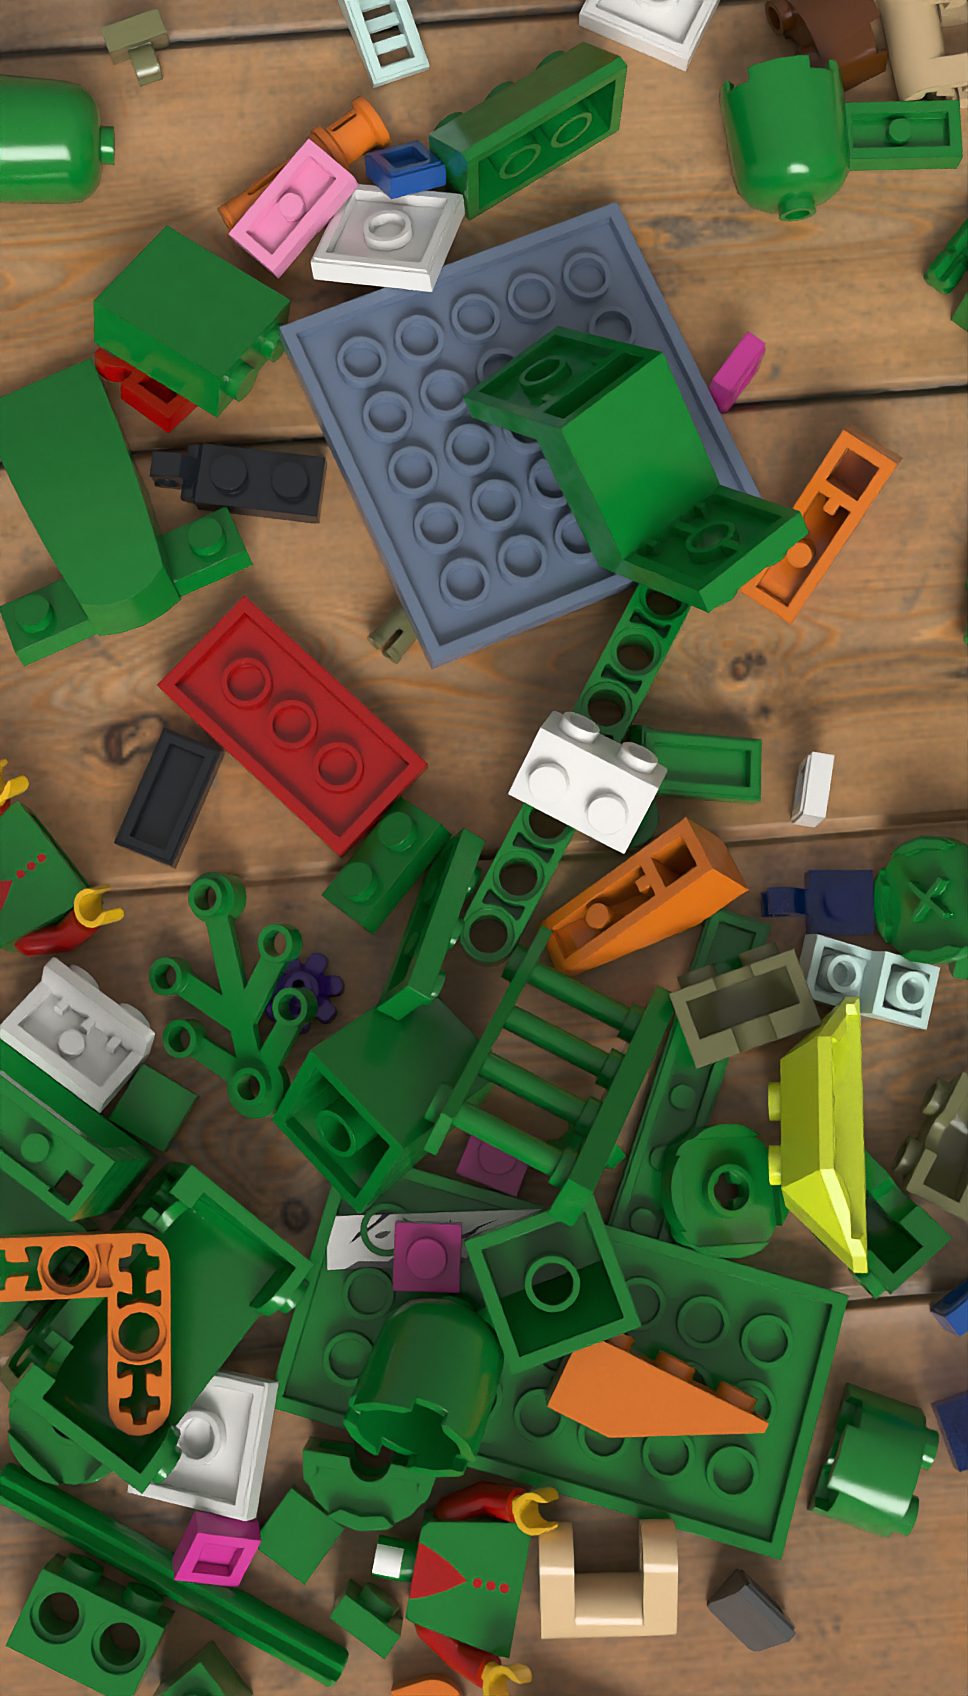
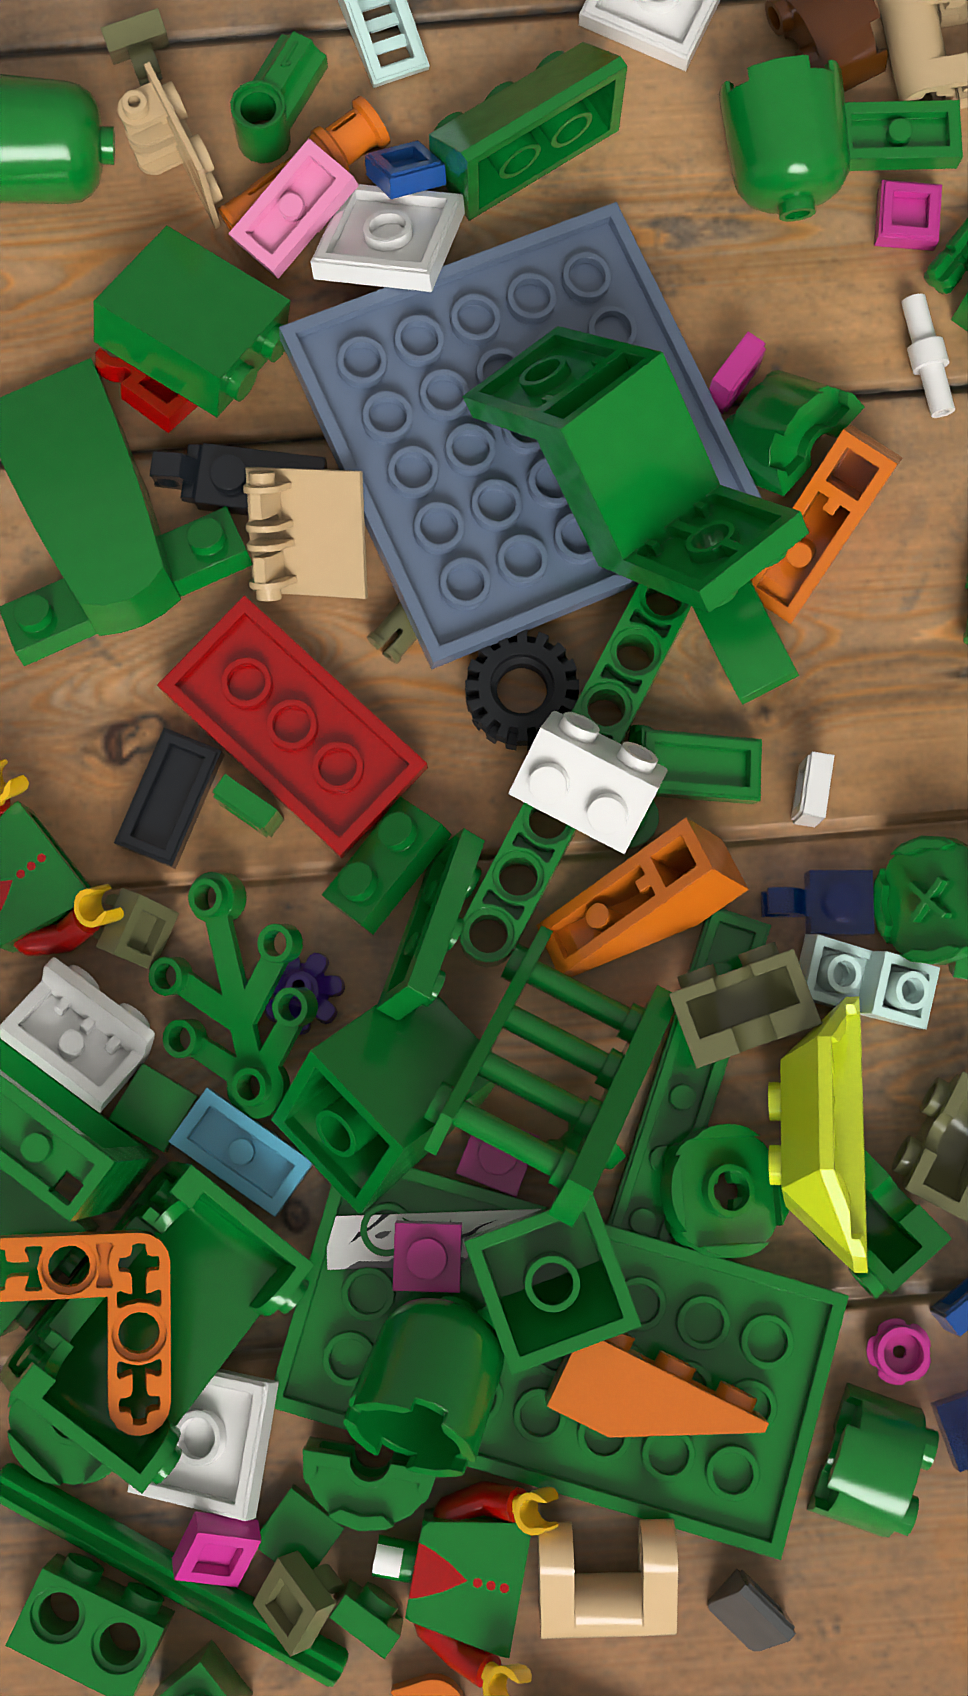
none -> olive tile [93,888,179,970]
none -> tan hinge [117,62,223,229]
none -> medium azure plate [169,1088,313,1217]
none -> green tile [212,774,284,838]
none -> green piece [230,31,328,164]
none -> tan hinge [243,467,368,601]
none -> olive tile [253,1550,344,1657]
none -> black tyre [465,629,579,751]
none -> green slope [692,580,799,705]
none -> green cylinder [725,370,865,496]
none -> dark pink plate [866,1318,931,1385]
none -> dark pink tile [874,180,942,251]
none -> white bar [901,293,955,418]

